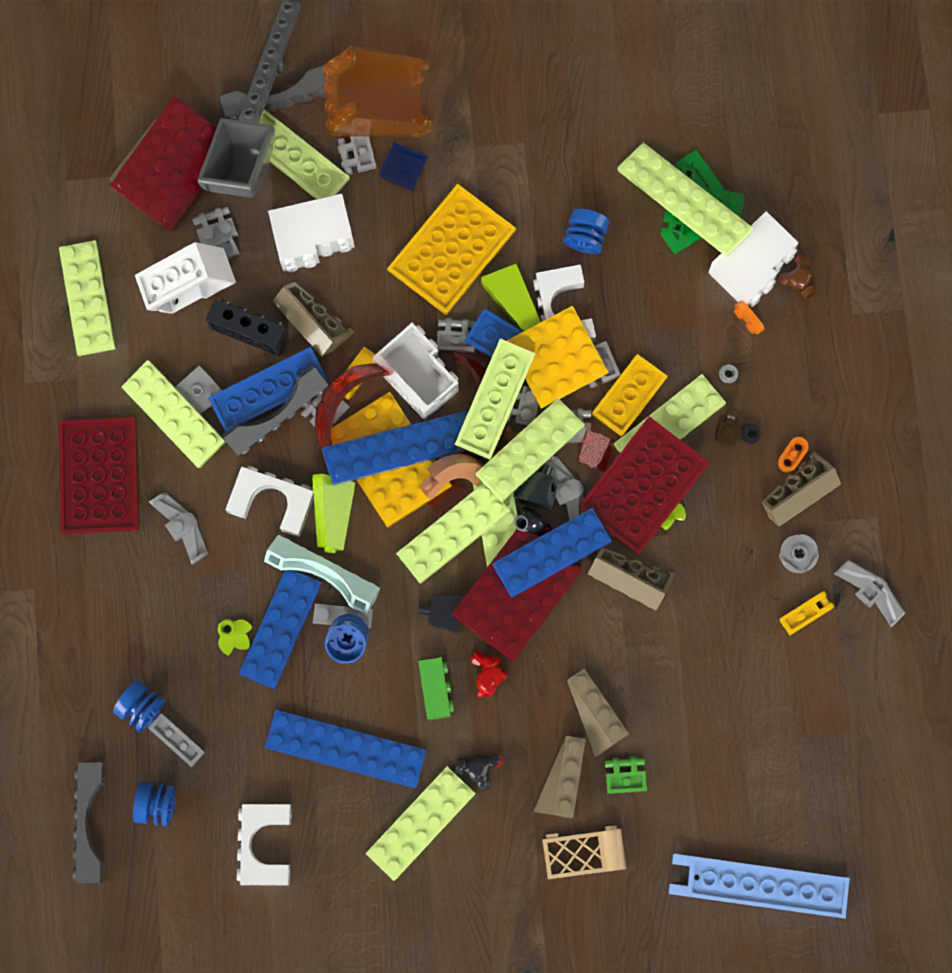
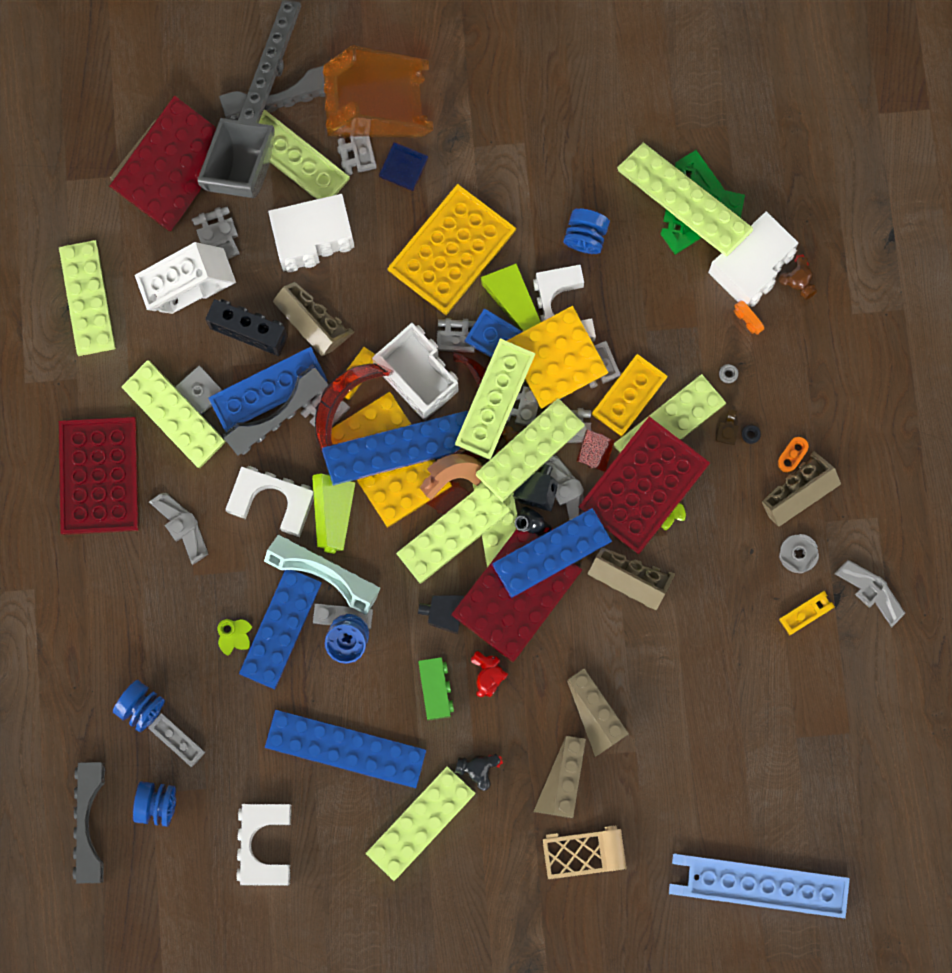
bright green plate [605,756,647,794] -> none

